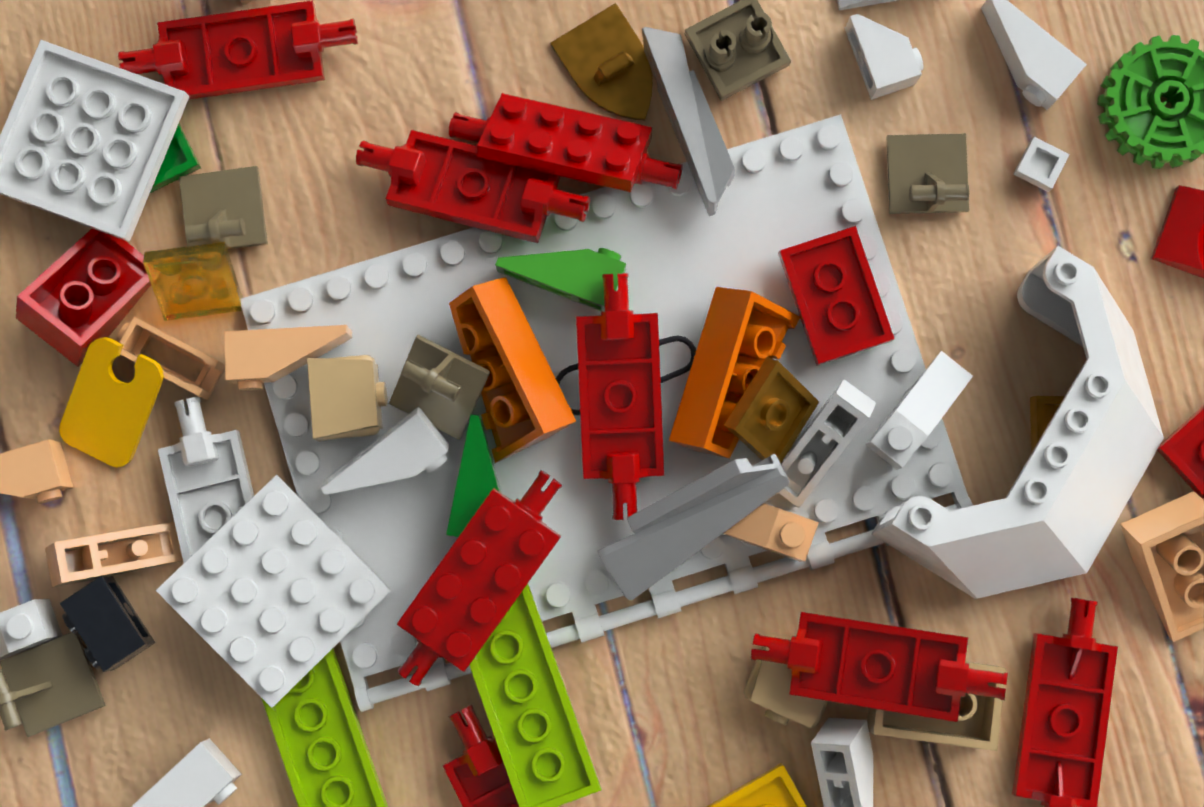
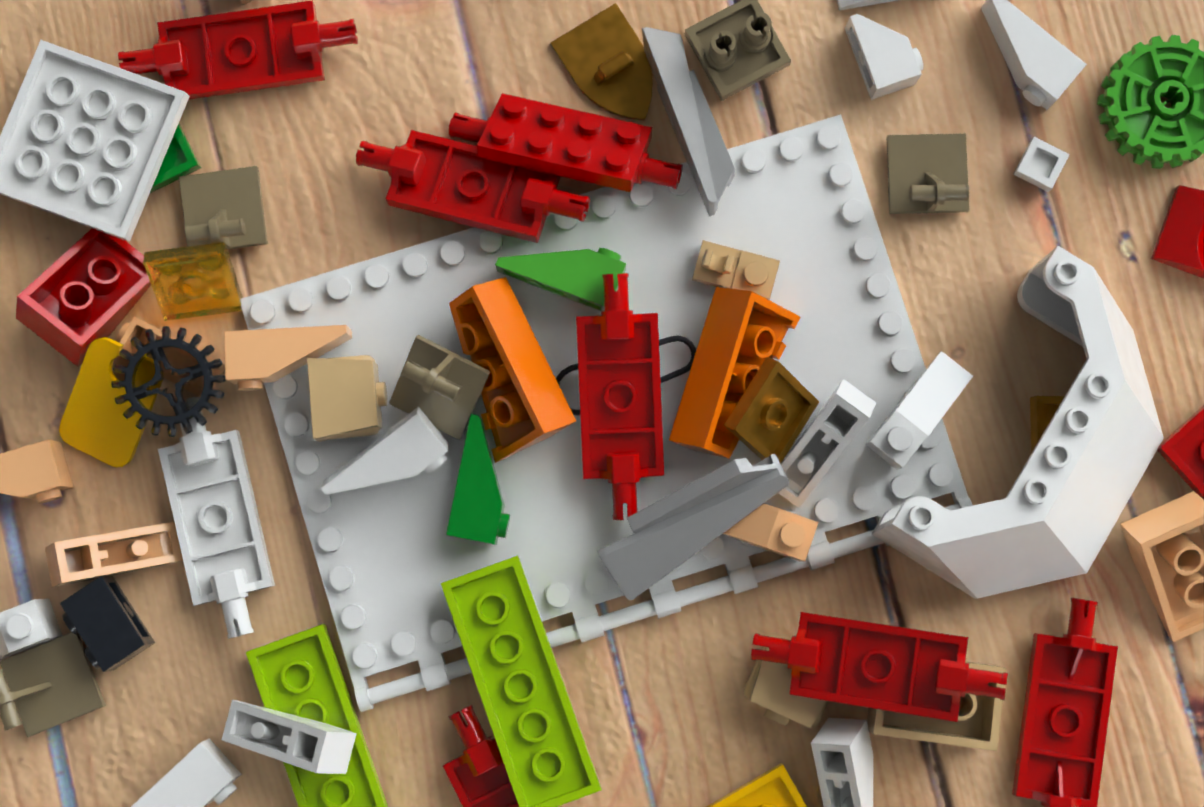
white plate [156,475,391,708] -> none
red plate [397,470,562,686] -> none
red plate [778,226,895,366] -> none
none -> black gear [111,326,226,437]
none -> white slope [221,700,357,774]
none -> tan plate [692,240,780,300]

